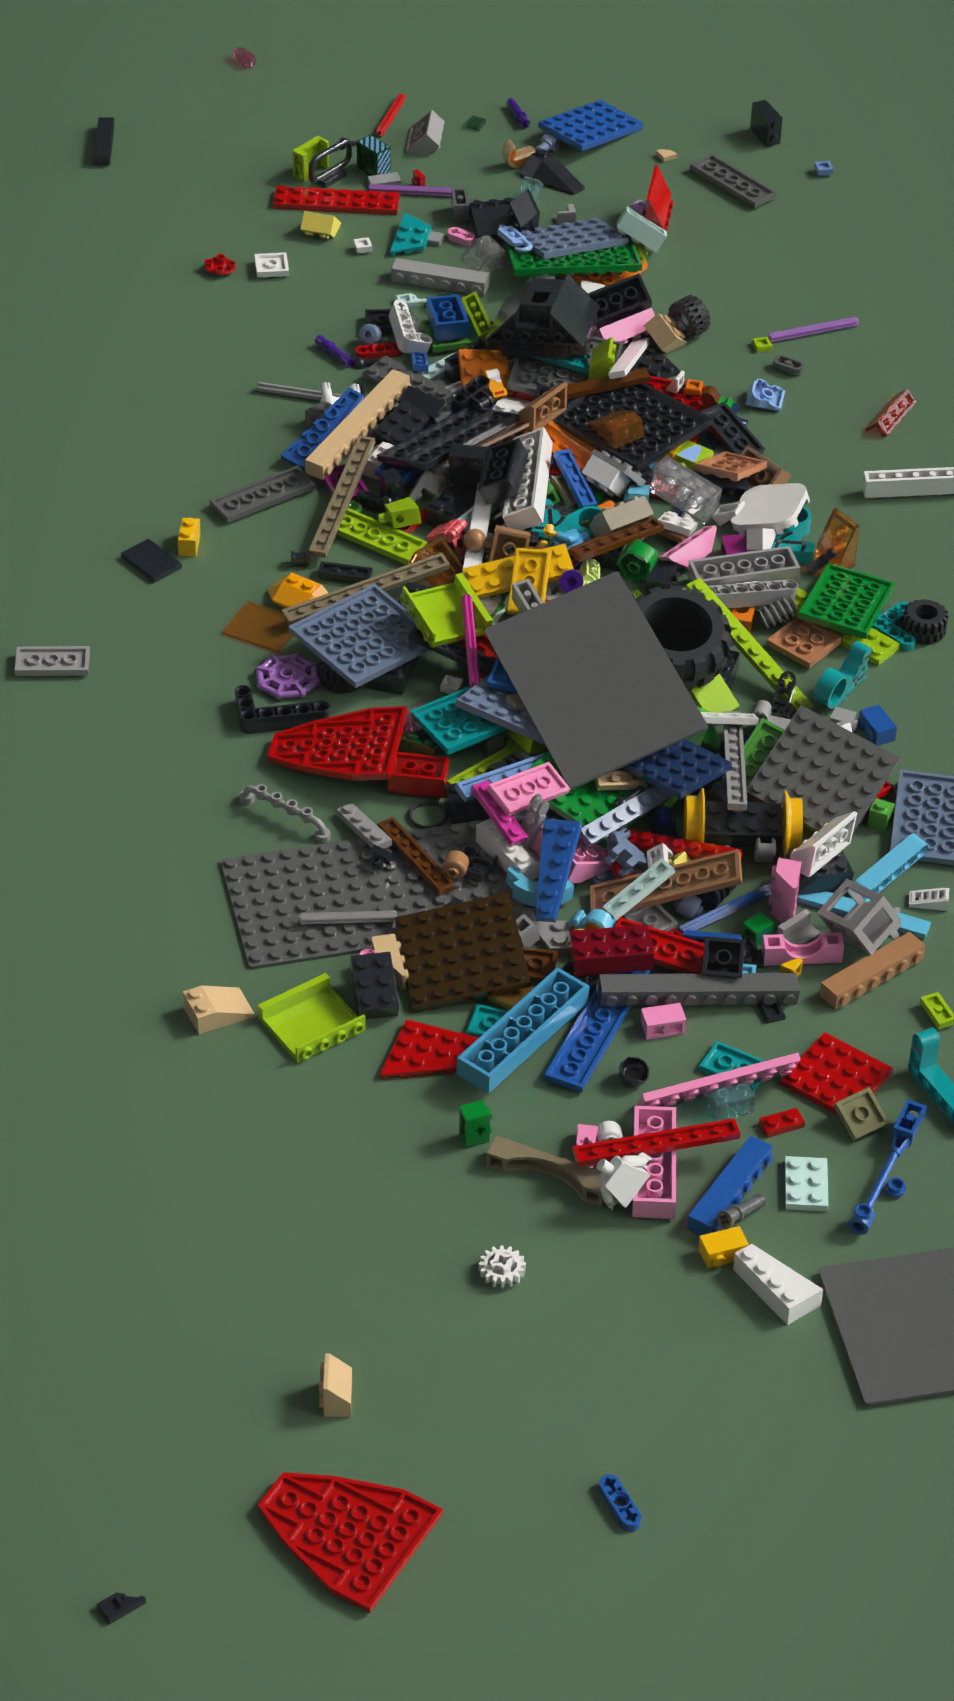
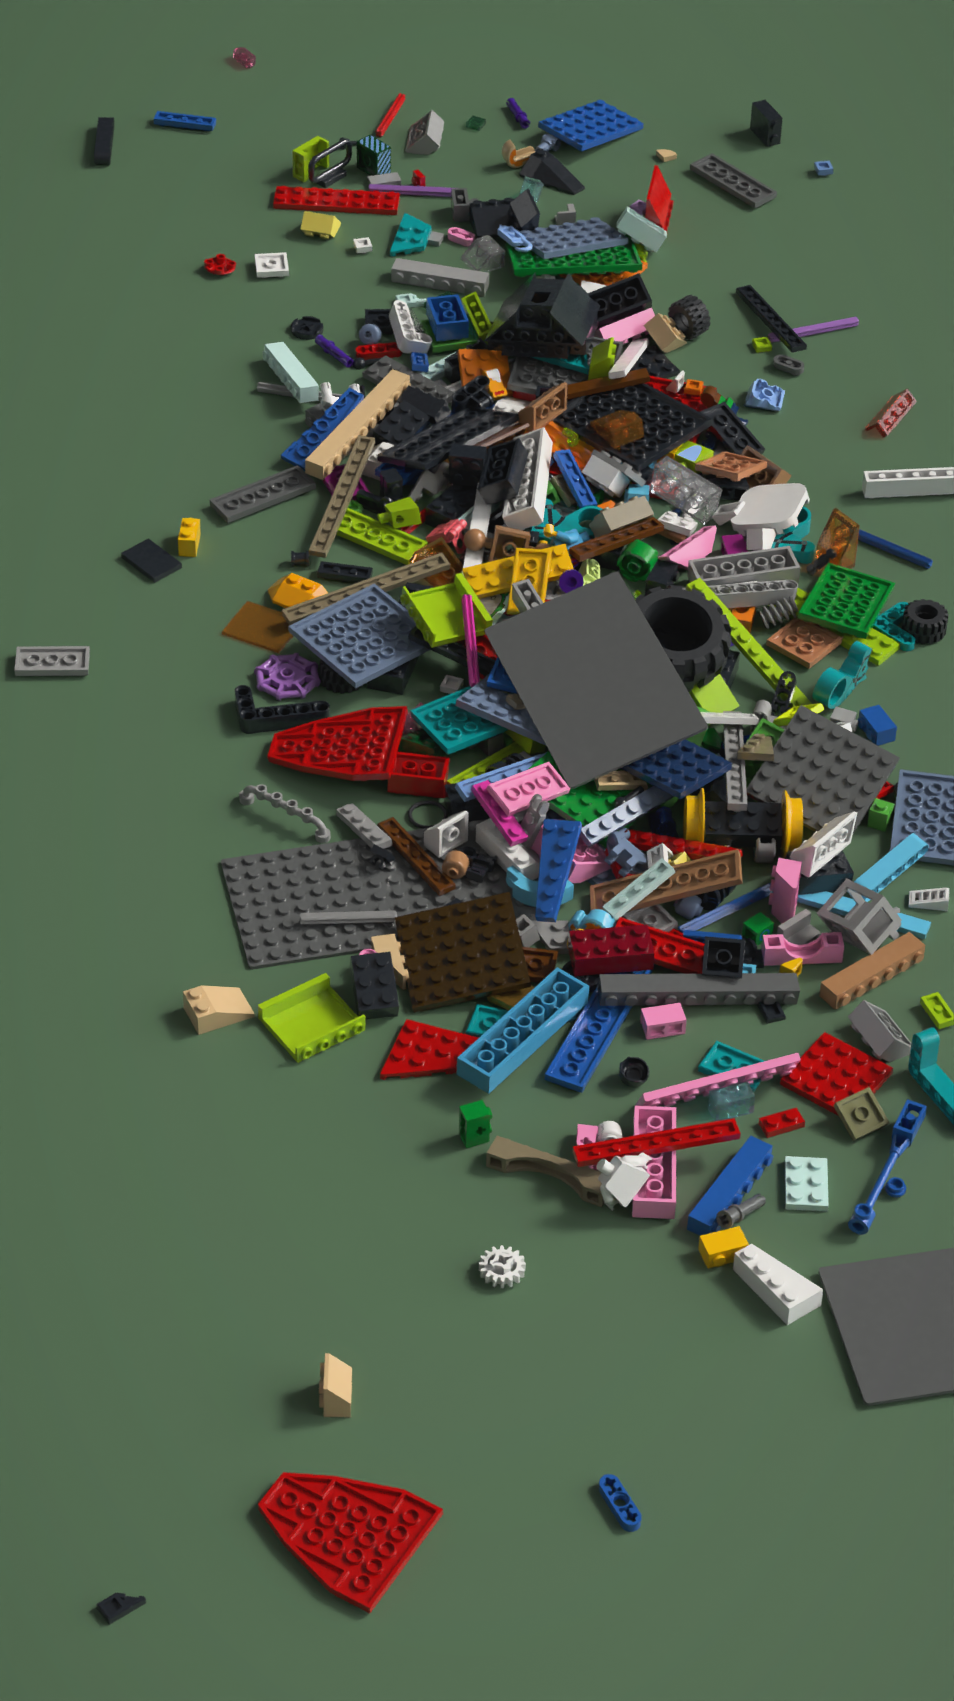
none -> blue plate [154,111,216,131]
none -> light aqua brick [263,342,319,403]
none -> black tile [291,316,323,340]
none -> white slope [424,811,468,857]
none -> clear neon green arm [562,427,579,447]
none -> black tile [736,285,807,353]
none -> dark tan wing [737,734,774,761]
none -> neon yellow tile [773,703,824,726]
none -> blue axle [839,523,933,569]
none -> light grey slope [848,1000,911,1062]

